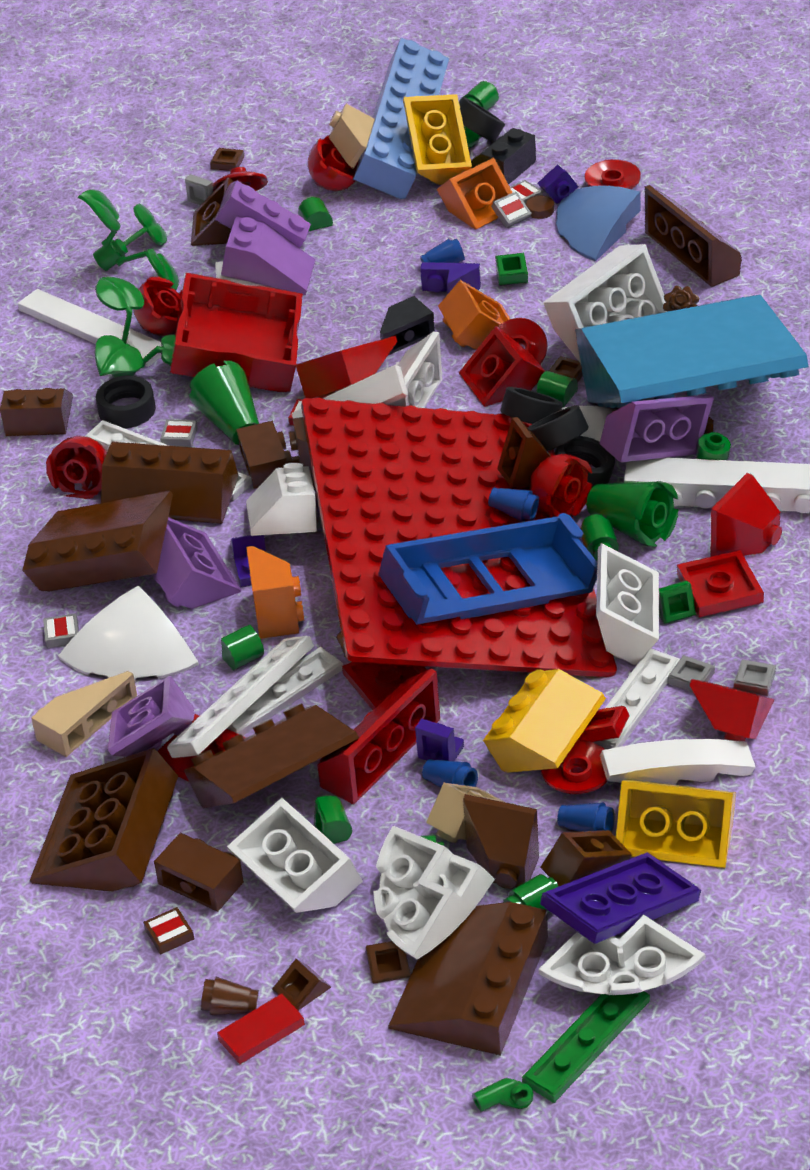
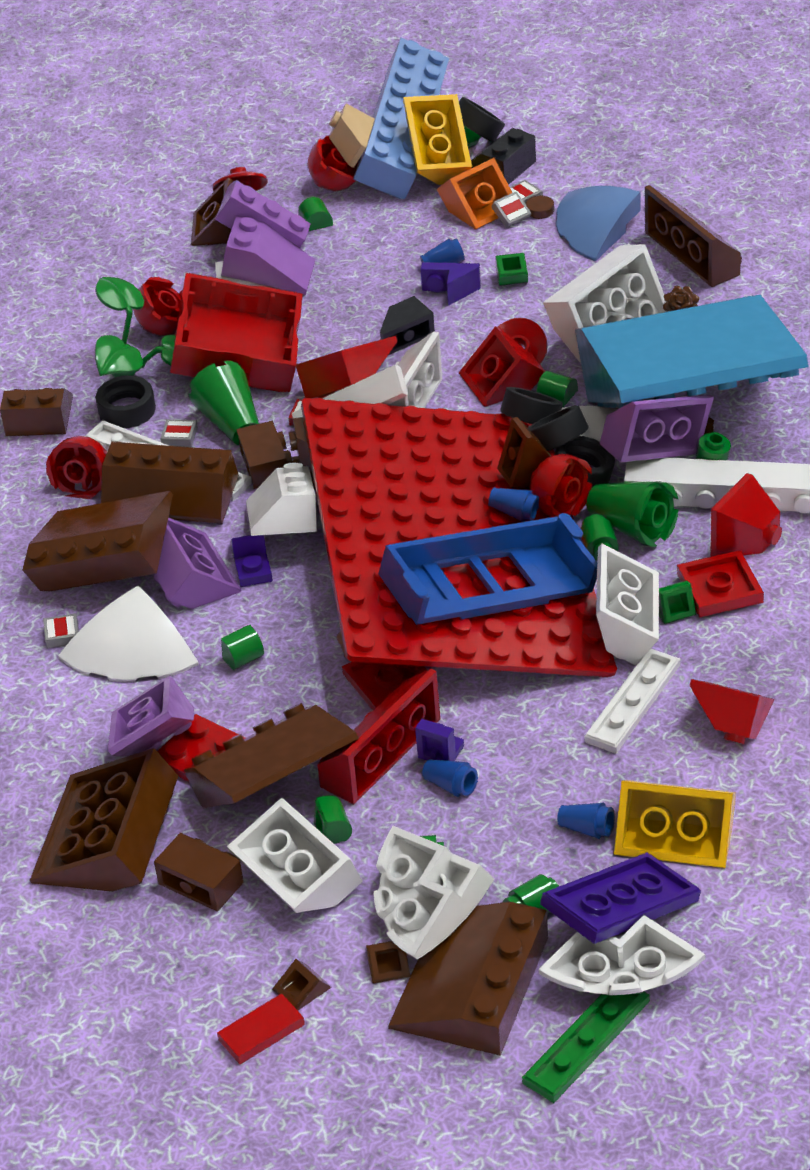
white tile [18,289,161,367] -> none
tan slope [31,671,137,757] -> none
green plant [78,189,179,290] -> none
tile [143,907,194,955] -> none
white tile [167,636,314,758] -> none
light grey tile [185,174,214,205] -> none
reddish brown cone [201,976,259,1015] -> none
reddish brown tile [210,148,245,171] -> none
white tile [227,647,343,736] -> none
orange slope [246,546,305,639] -> none
tan slope [426,783,504,843] -> none
orange slope [438,280,510,350] -> none
reddish brown slope [463,794,539,889] -> none
green brick [464,81,499,111] -> none
green arm [472,1078,534,1112] -> none
yellow slope [483,669,606,773] -> none
dark purple bracket [537,164,579,204] -> none
reddish brown slope [540,830,632,886] -> none
red dish [541,740,608,794] -> none
reddish brown tile [548,356,583,382] -> none
red tile [578,706,630,742] -> none
red dish [585,159,641,189] -> none
white slope [600,739,755,785] -> none
light grey tile [668,655,715,692] -> none
light grey tile [734,659,776,696] -> none

